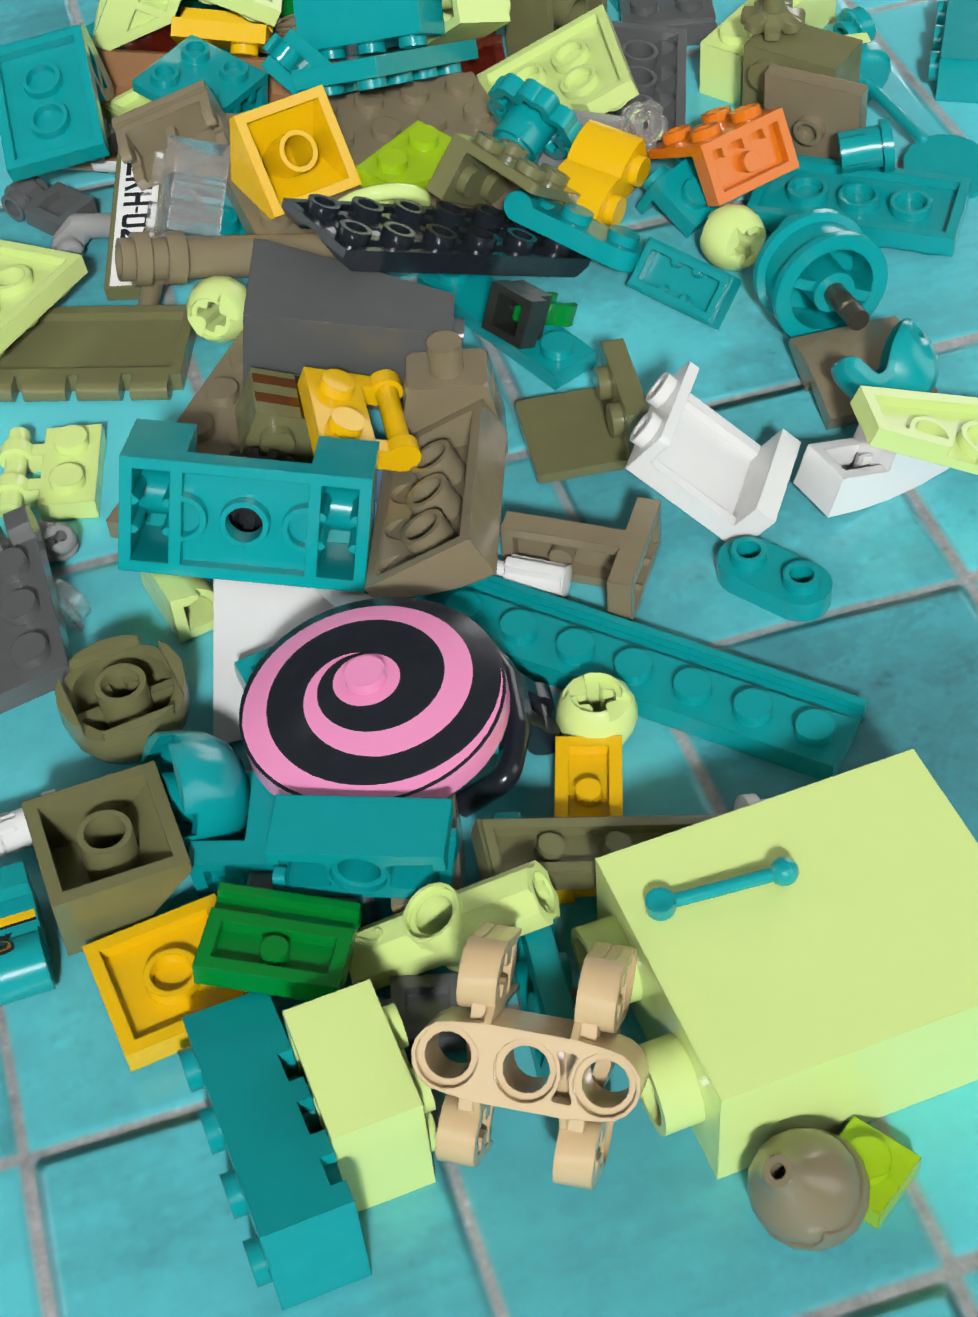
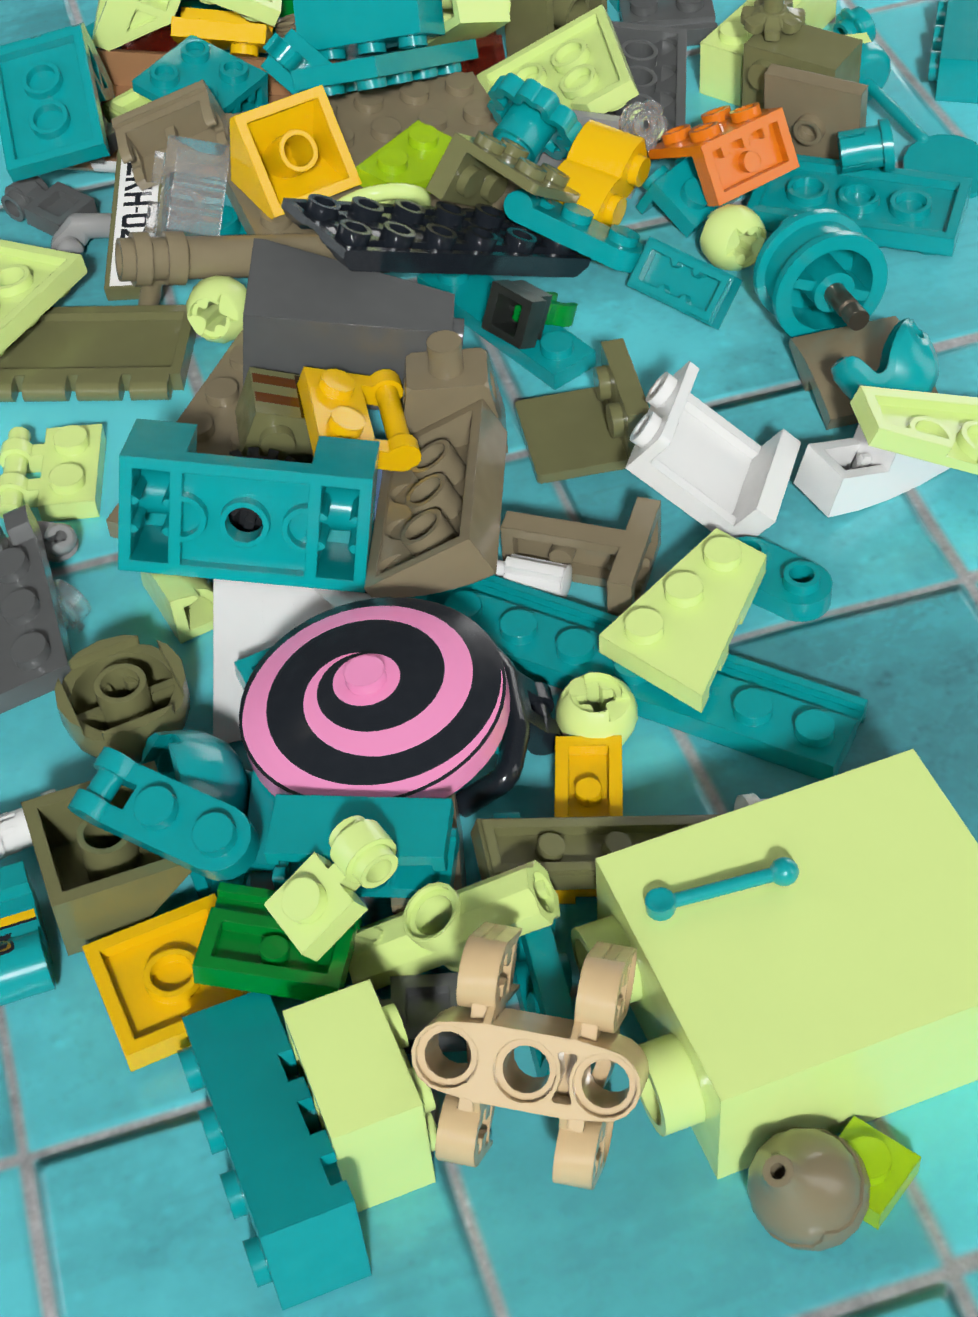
none -> teal plate [67,746,259,881]
none -> yellowish green plate [264,815,398,962]
none -> yellowish green wing [599,528,767,713]

